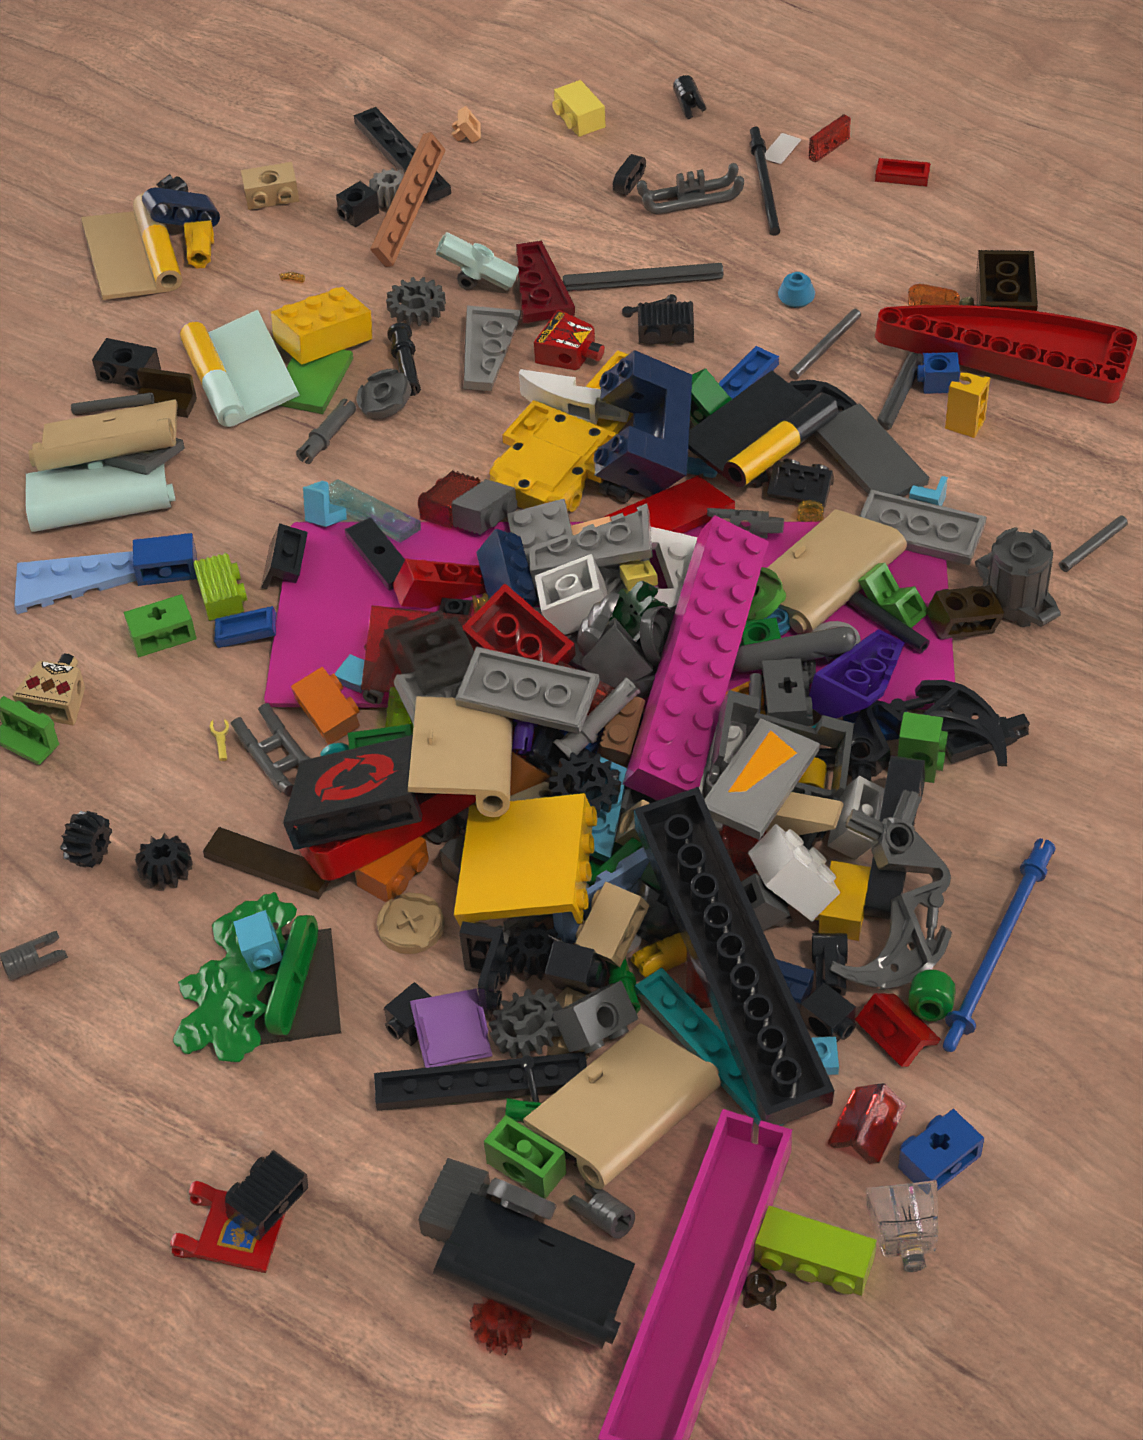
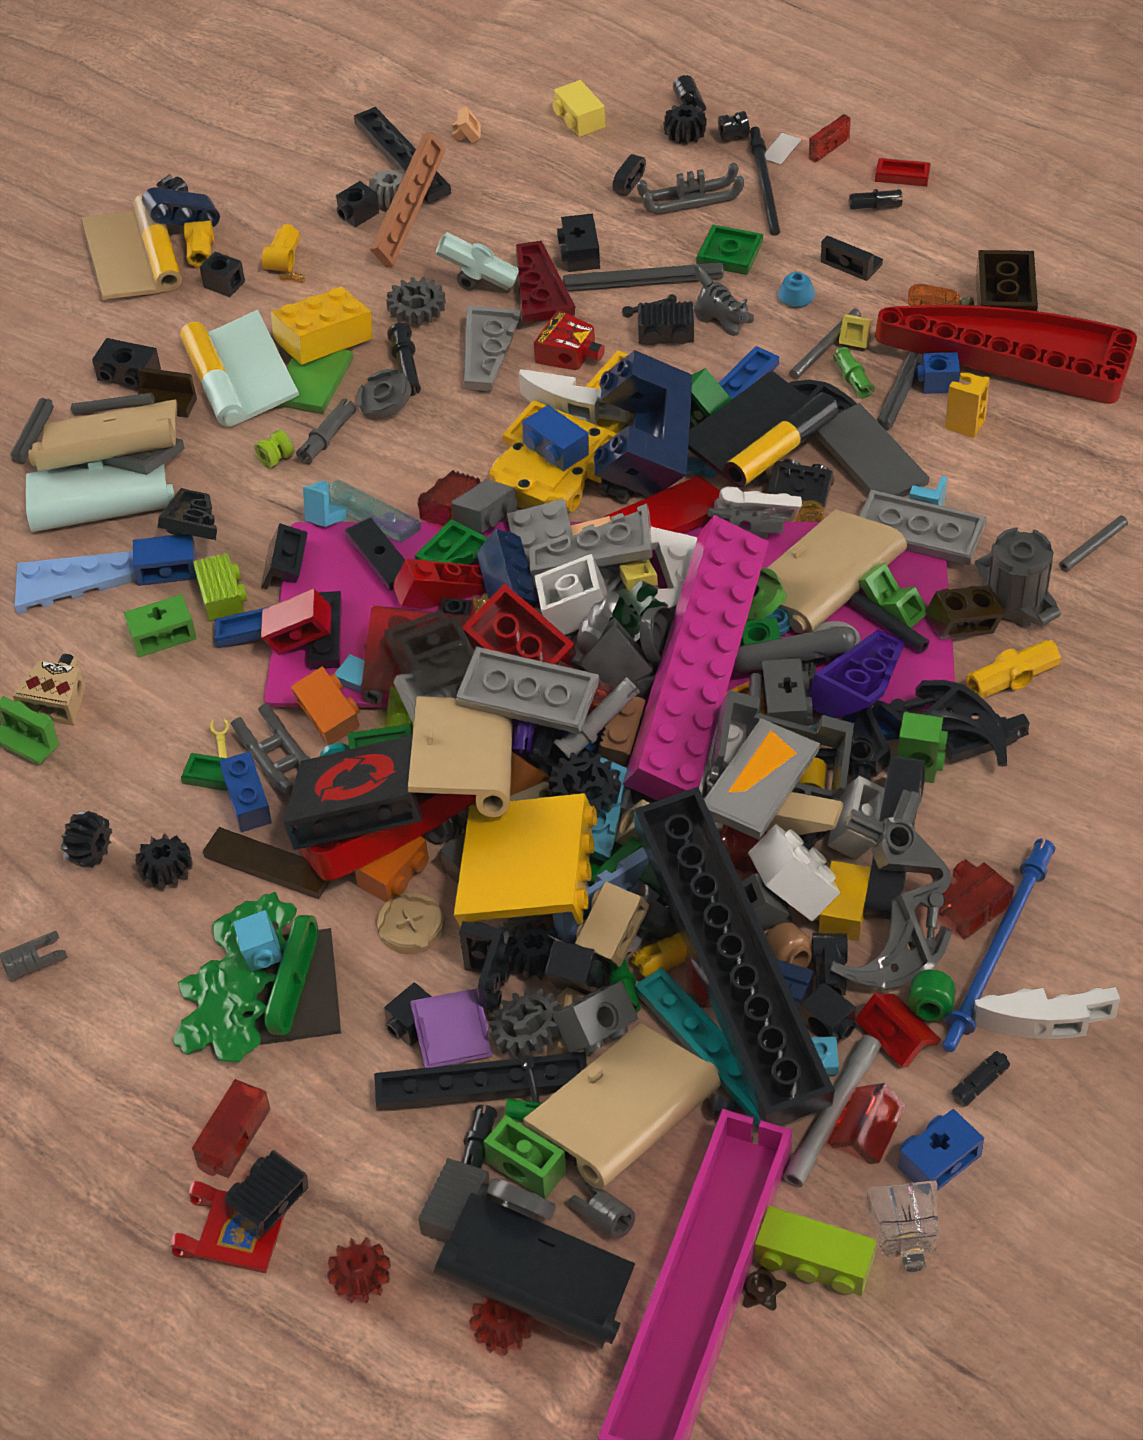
tan brick [241,162,300,210] -> none
none -> dark grey axle [10,397,54,464]
none -> black wing [157,488,217,541]
none -> green tile [181,753,227,791]
none -> clear red brick [192,1079,271,1179]
none -> black brick [200,251,245,297]
none -> blue brick [219,751,272,833]
none -> lime wheel [254,429,294,468]
none -> red brick [261,589,331,655]
none -> yellow piece [262,224,301,272]
none -> black plate [308,591,342,670]
none -> clear red gear [327,1237,391,1303]
none -> green wing [415,519,488,564]
none -> black pin [461,1104,497,1169]
none -> blue brick [522,405,589,471]
none -> black brick [557,213,600,272]
none -> black gear [663,103,707,144]
none -> dark grey animal [694,264,754,336]
none -> green tile [696,224,763,275]
none -> black hinge [707,1093,738,1119]
none -> white hinge [714,486,802,522]
none -> black wheel [718,111,750,142]
none -> medium nougat head [766,922,813,968]
none -> light grey piece [783,1035,881,1187]
none -> black panel [821,235,883,281]
none -> bright green pin [833,347,875,398]
none -> light yellow tile [839,314,873,349]
none -> black axle [848,189,903,211]
none -> clear red hips [938,859,1014,940]
none -> black axle [951,1051,1010,1107]
none -> yellow piece [966,640,1061,698]
none -> white slope [972,987,1120,1039]

